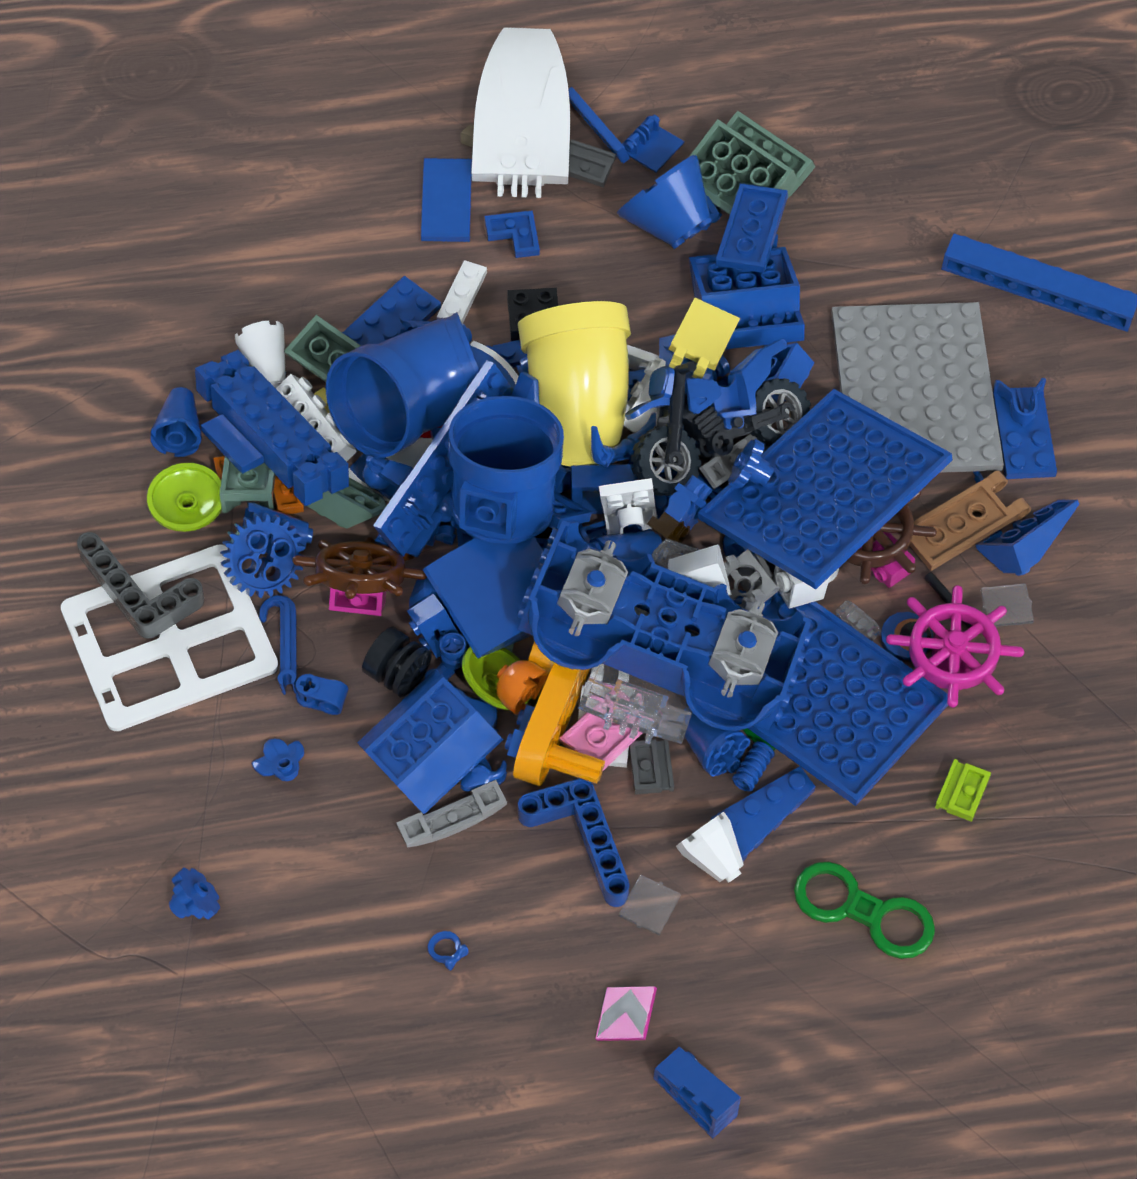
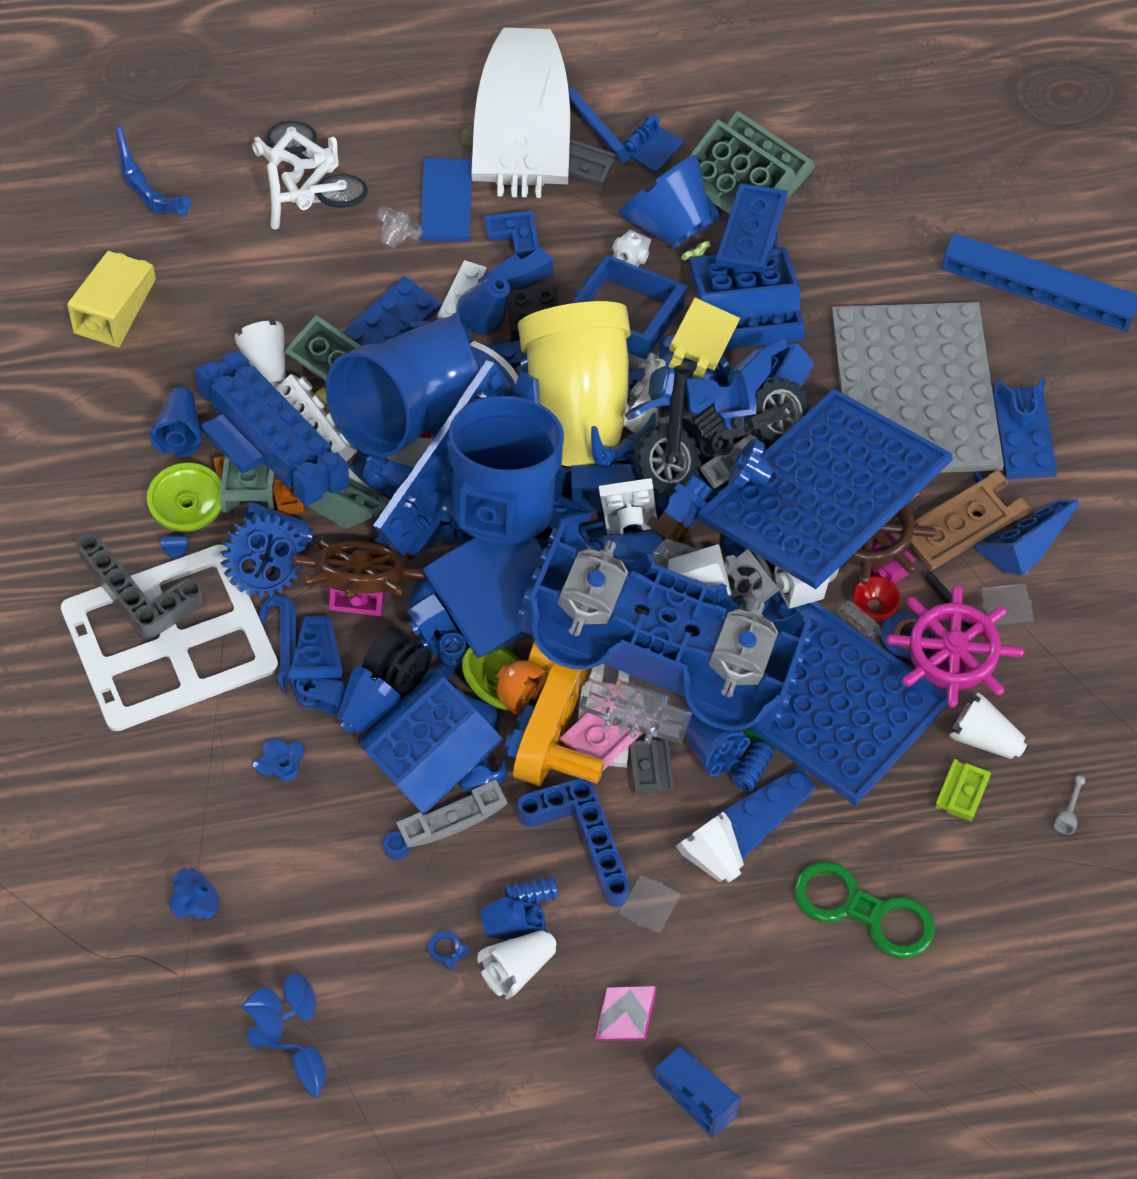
none -> light yellow slope [67,251,156,348]
none -> blue animal [115,125,191,216]
none -> blue plate [161,534,188,558]
none -> blue plant [241,974,326,1098]
none -> white piece [252,121,368,230]
none -> blue wing [288,616,342,679]
none -> blue cone [337,666,402,735]
none -> clear plant [376,205,423,249]
none -> blue tile [383,831,410,860]
none -> blue cone [456,275,510,335]
none -> white cone [477,930,556,999]
none -> blue slope [478,247,553,290]
none -> blue slope [480,897,547,940]
none -> blue piece [505,876,558,904]
none -> blue window [568,255,688,360]
none -> white brick [612,230,651,266]
none -> yellowish green plant [681,241,711,261]
none -> red piece [853,576,901,621]
none -> white cone [949,692,1027,759]
none -> light grey hinge [1054,775,1086,835]

